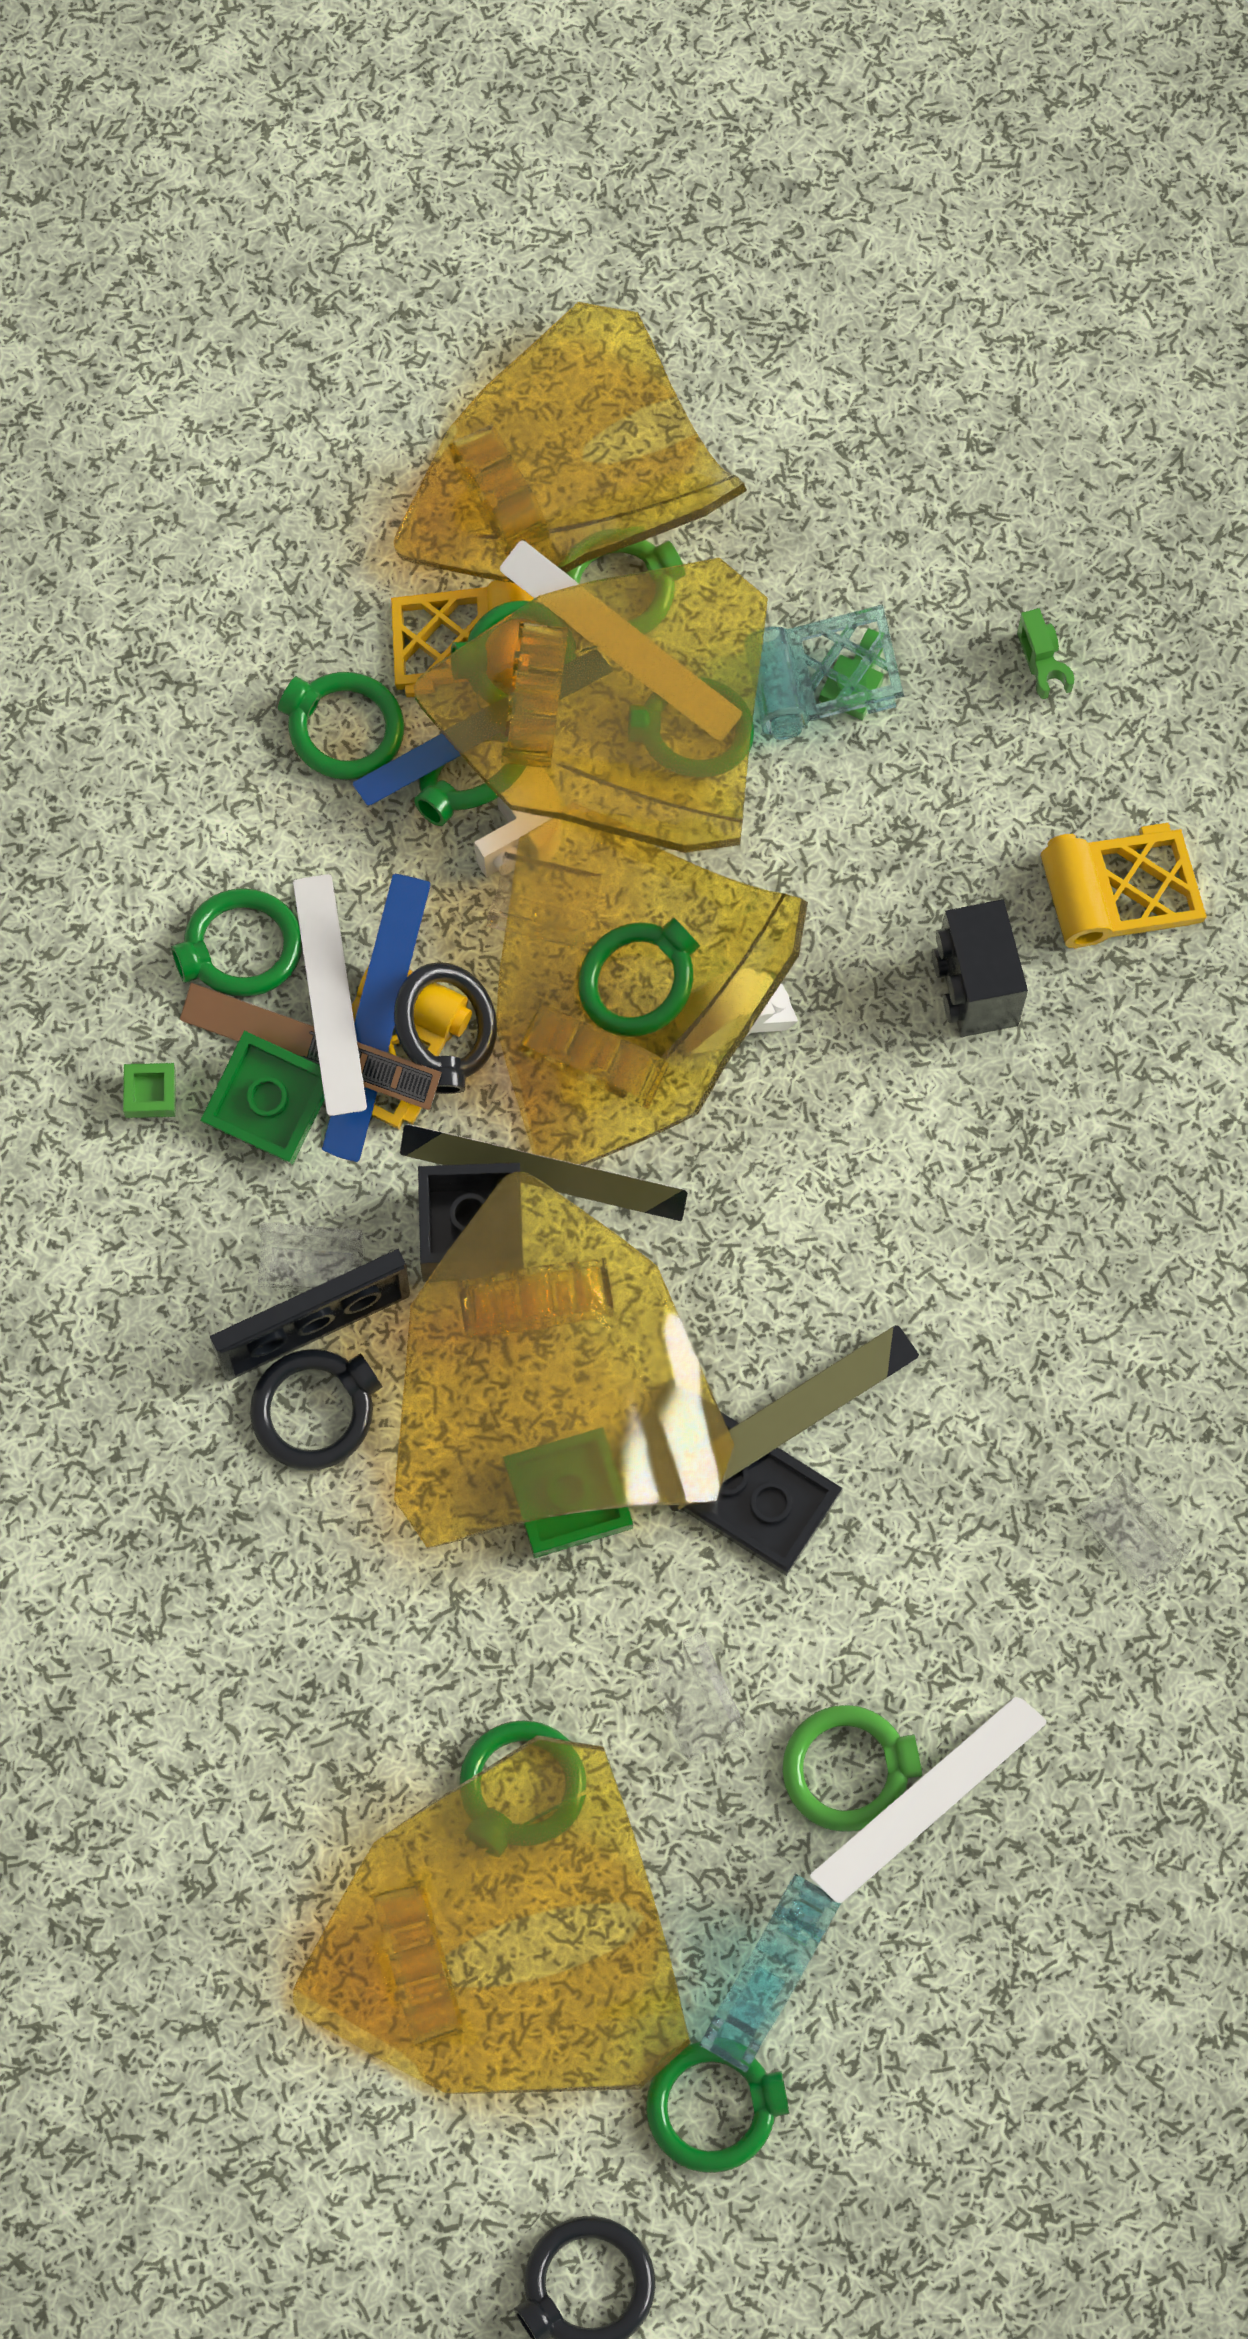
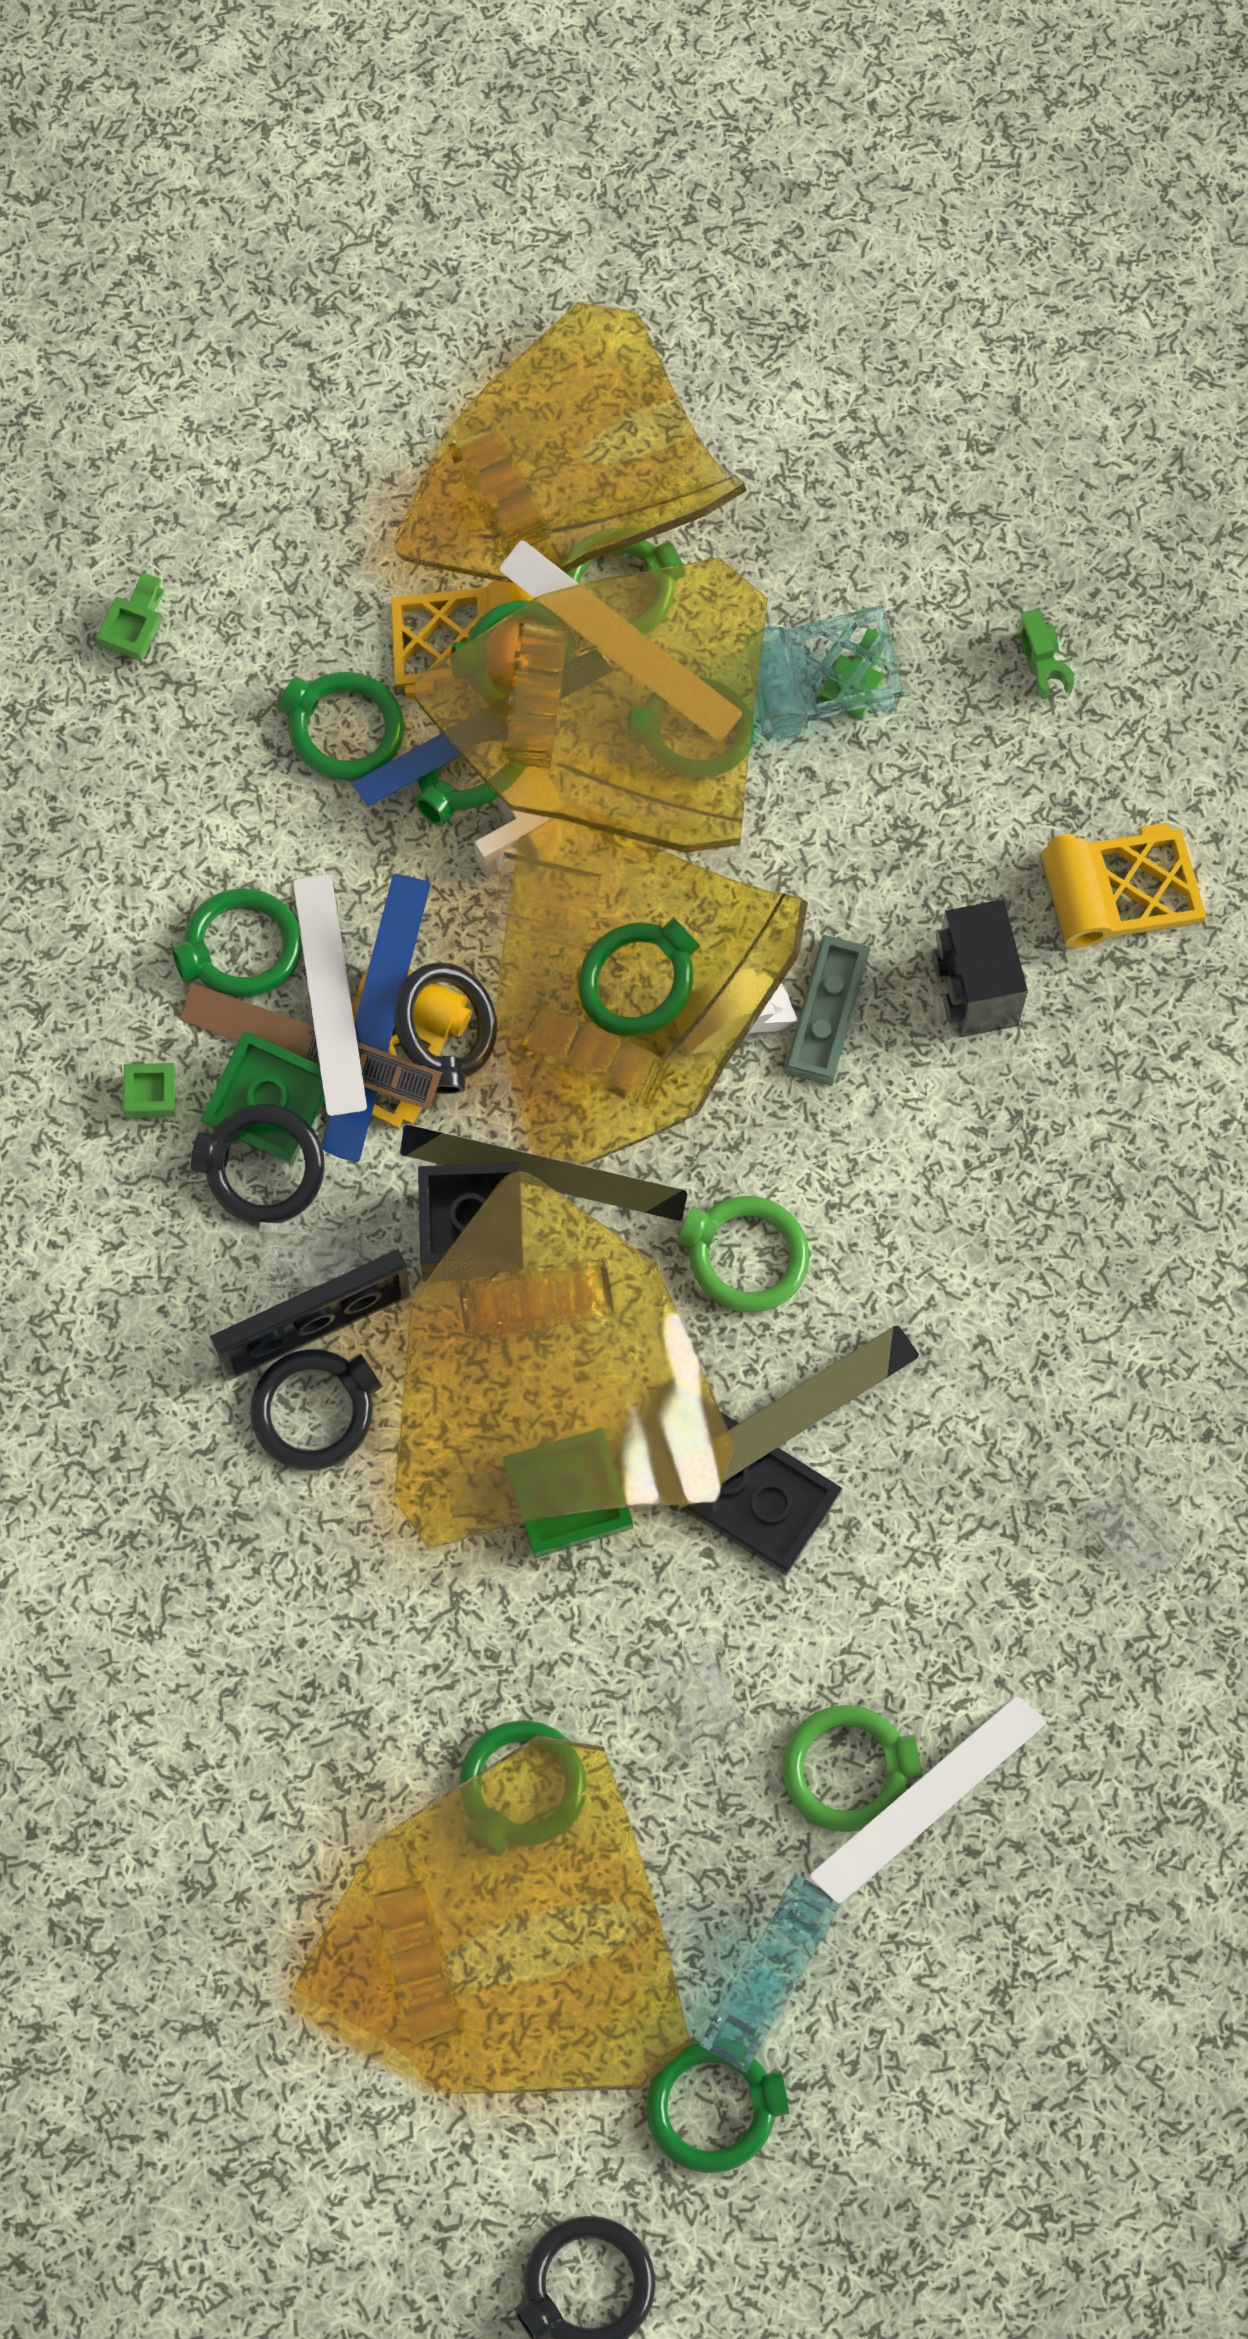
none -> bright green plate [96,572,164,662]
none -> black piece [191,1104,325,1225]
none -> bright green piece [676,1196,809,1313]
none -> sand green tile [784,935,870,1086]

